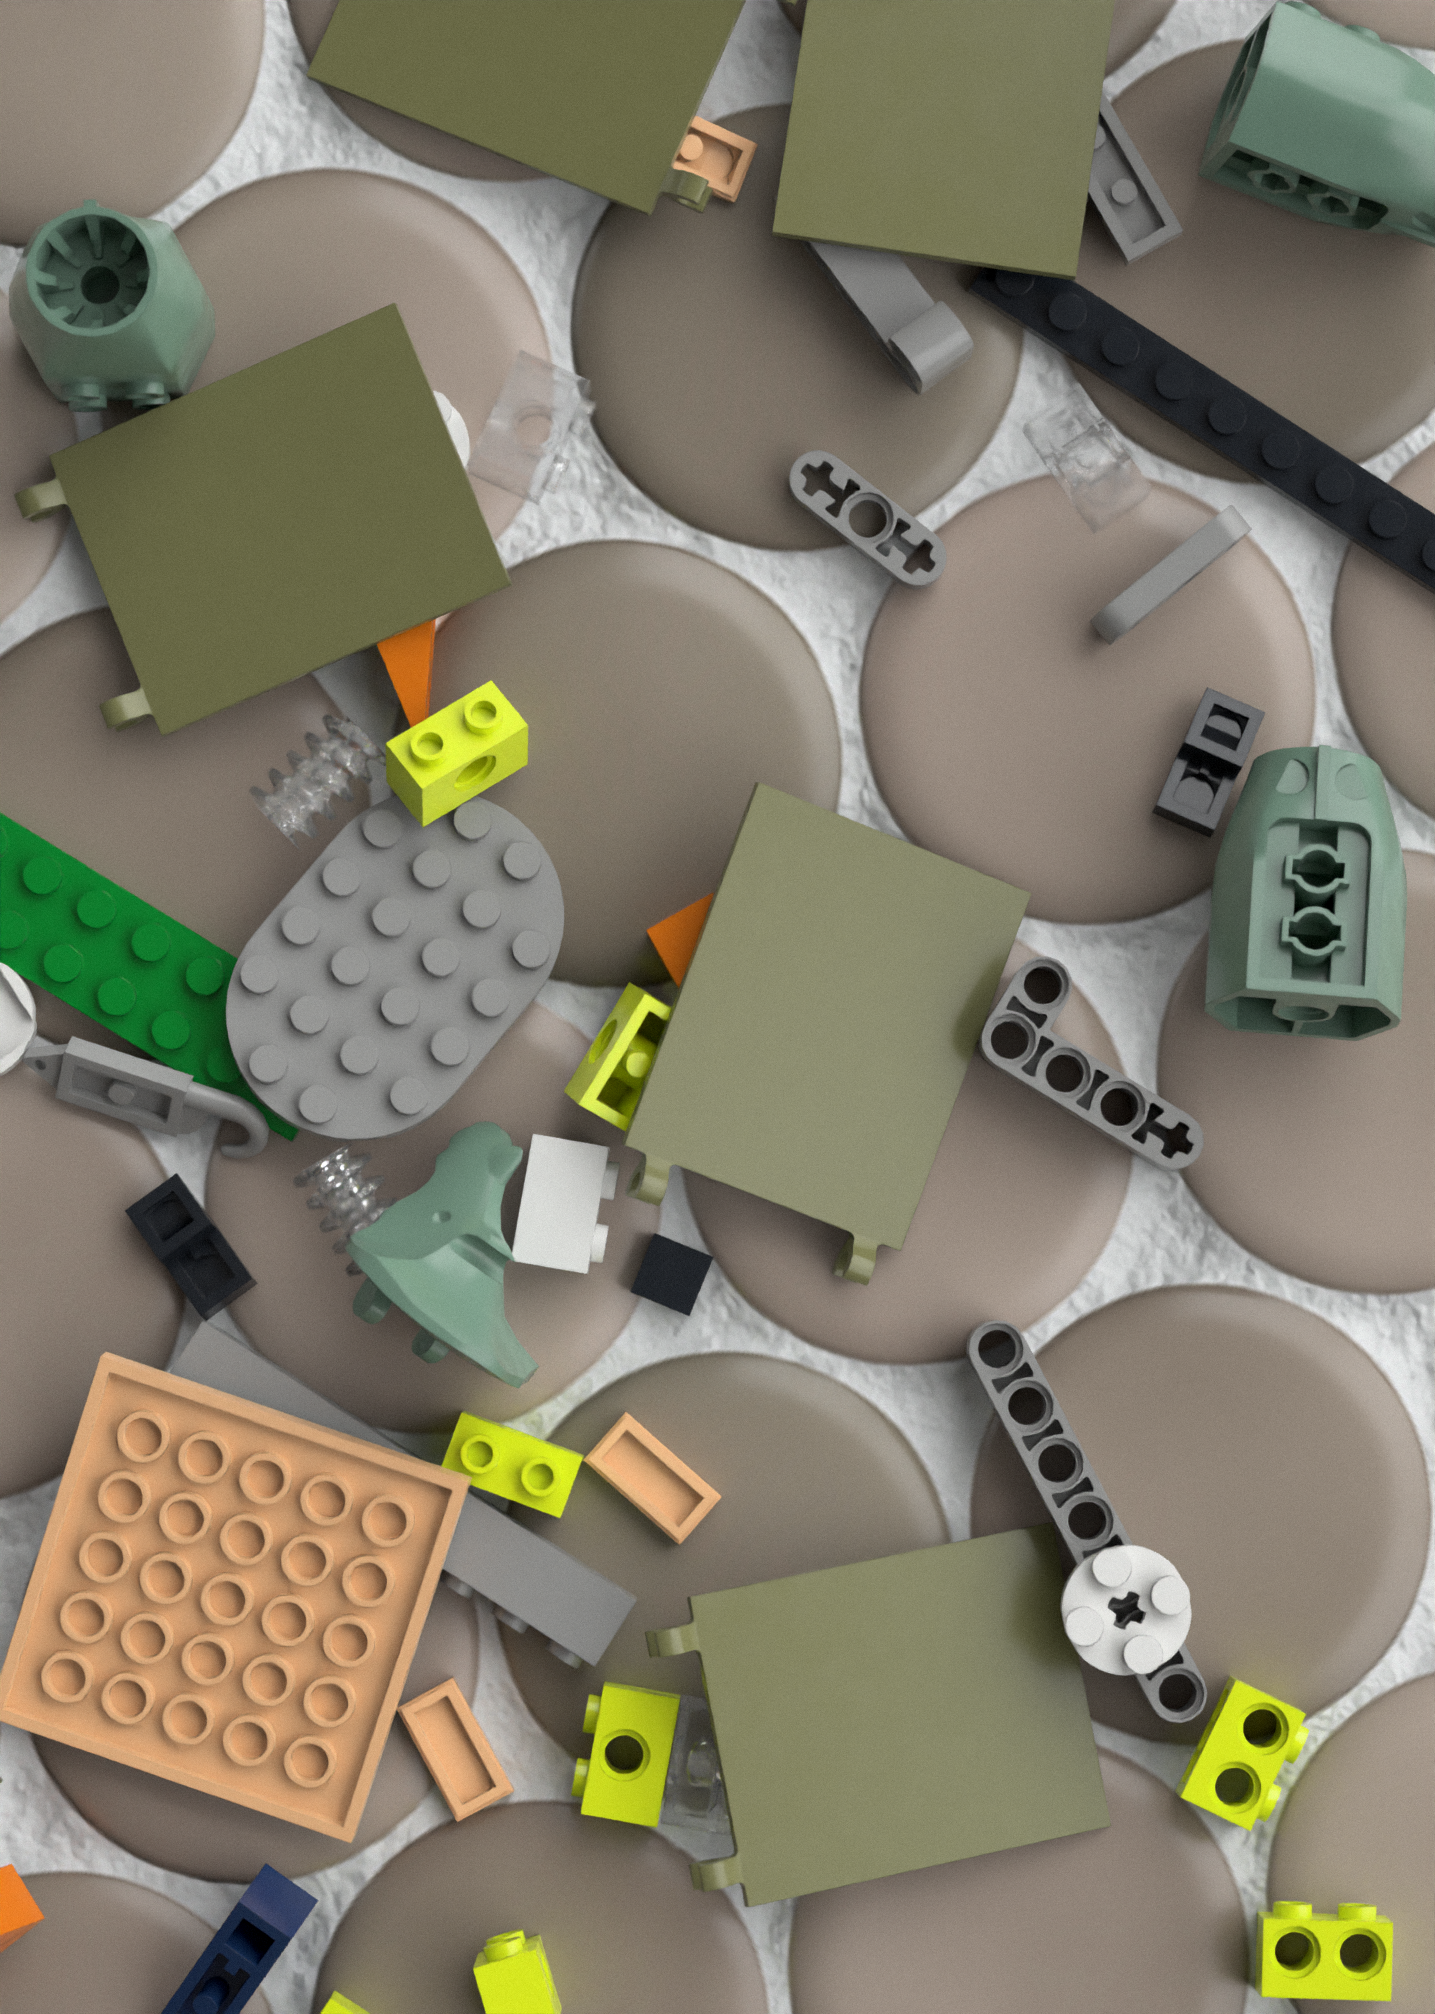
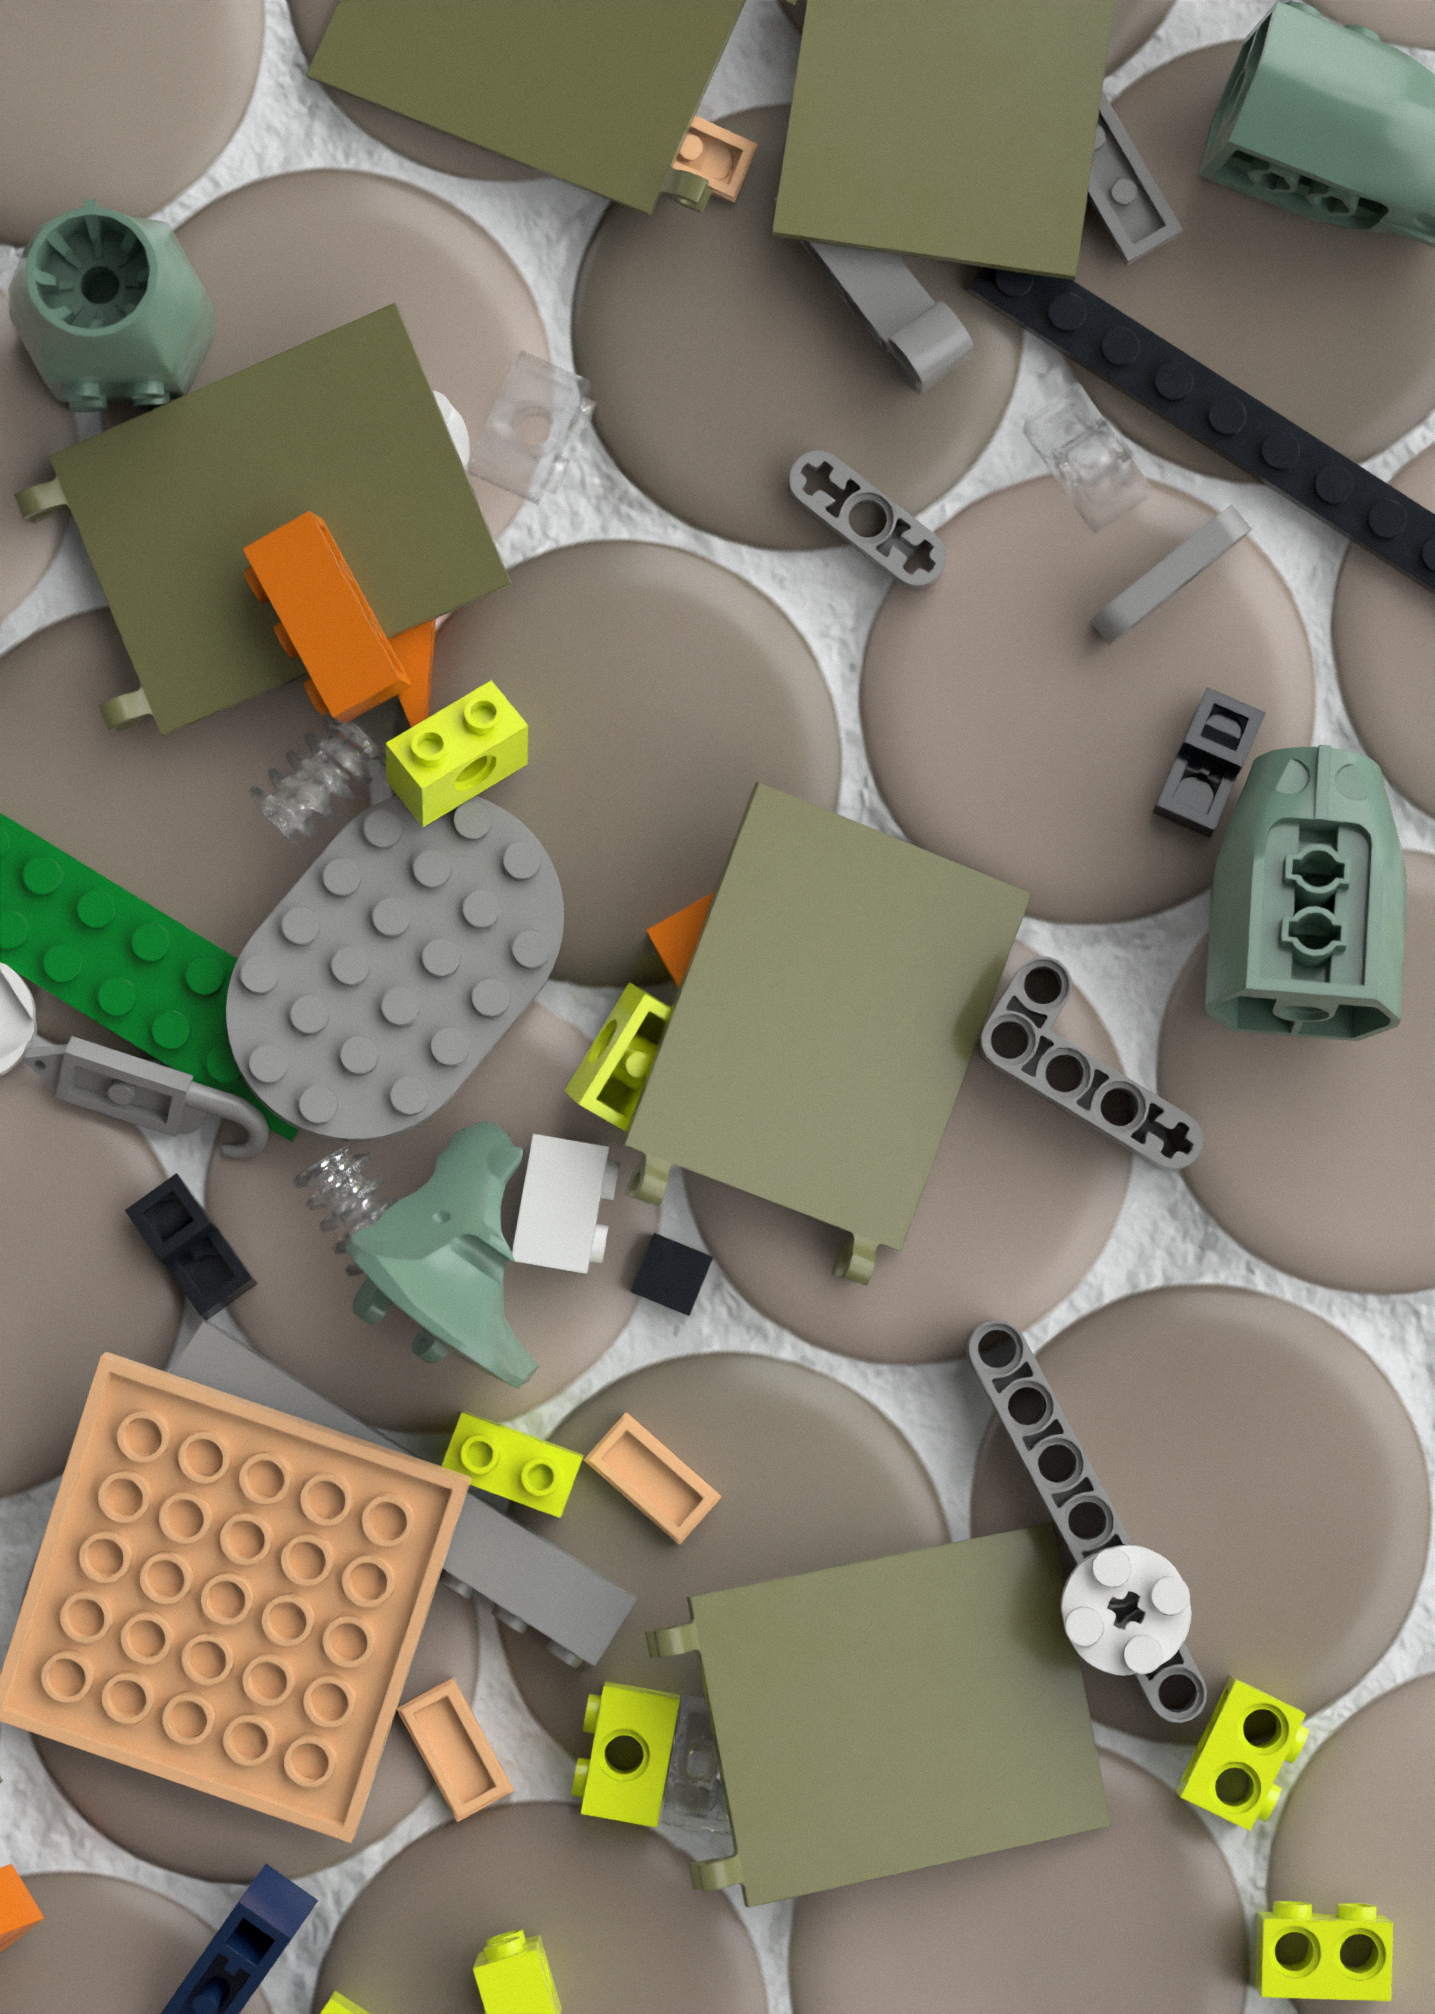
none -> orange brick [242,511,412,723]

